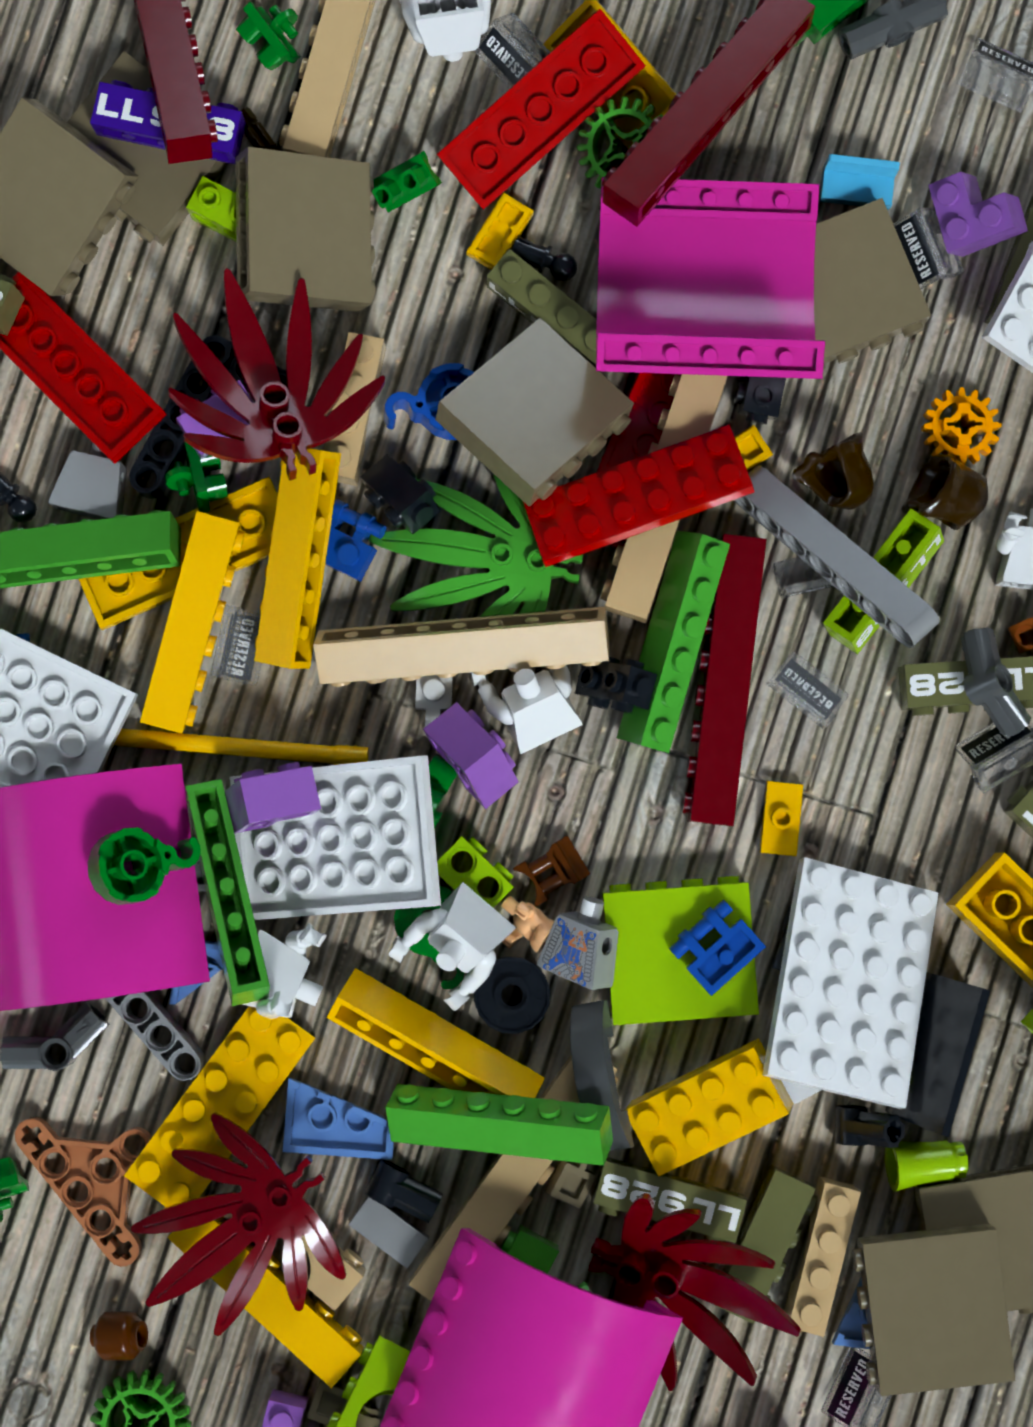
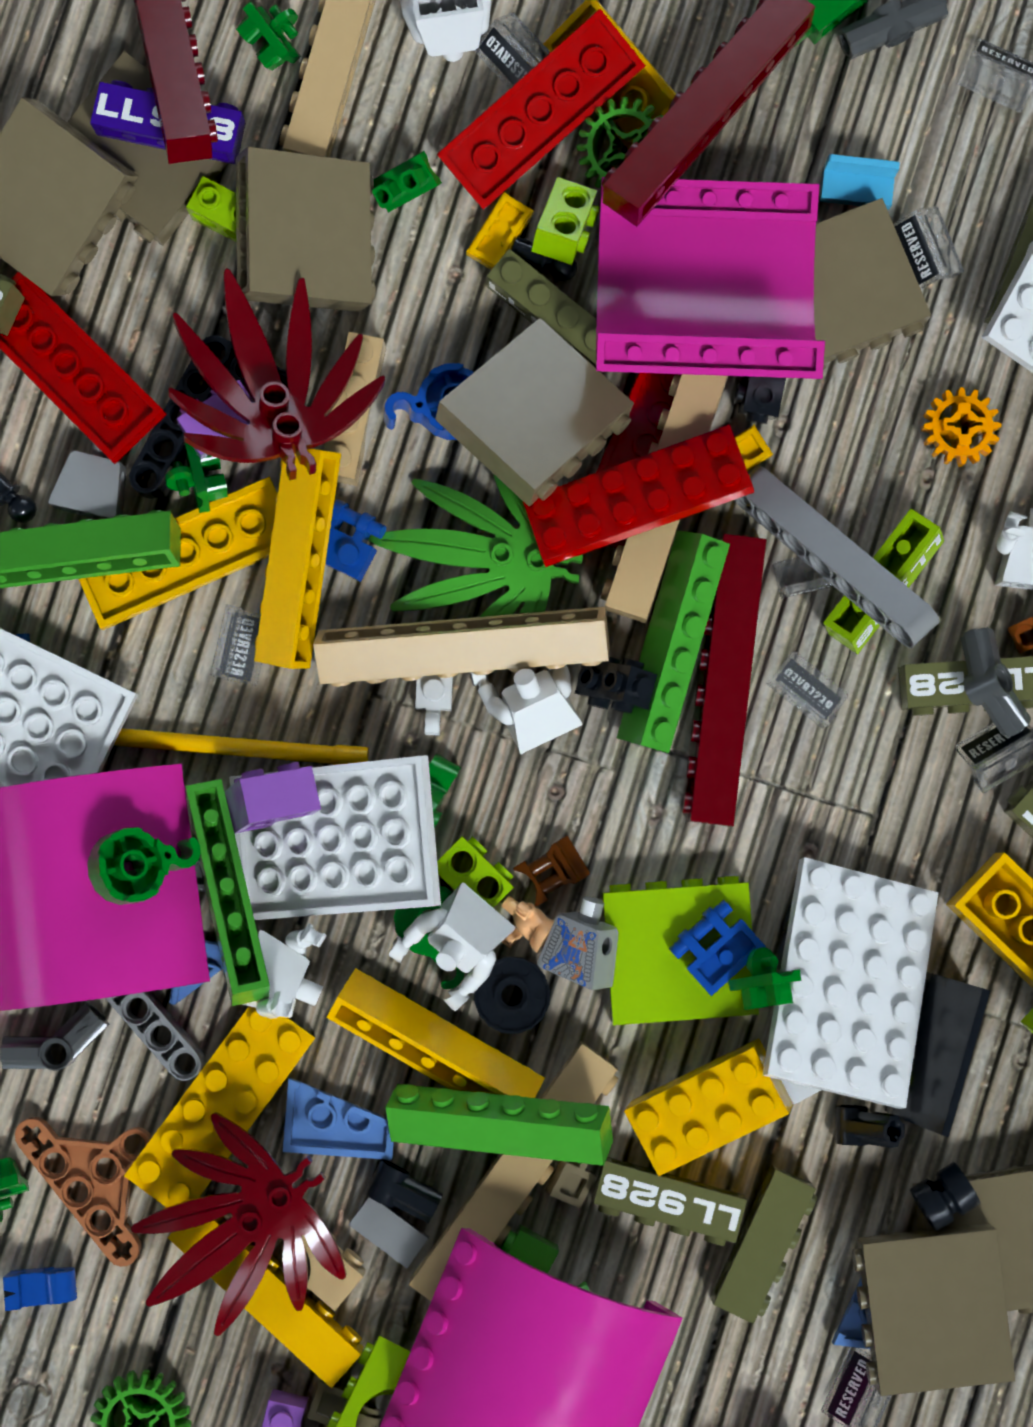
reddish brown head [90,1311,148,1360] -> none
yellow brick [140,511,245,734] -> none
dark brown axle [241,107,281,151] -> none
black brick [360,454,440,534] -> none
medium lavender brick [423,702,519,809] -> none
dark grey slope [570,1000,634,1151] -> none
dark red plant [588,1193,801,1391] -> none
yellow plate [759,781,803,857] -> none
tan arch [784,1176,861,1337] -> none
dark brown piece [792,432,874,510] -> none
lime plant [885,1140,968,1192] -> none
dark brown piece [901,454,988,530] -> none
medium lavender brick [928,171,1028,257] -> none
none -> blue leg [3,1267,77,1311]
none -> lime brick [531,177,600,265]
none -> green hips [728,947,802,1010]
none -> black wheel [910,1162,981,1231]

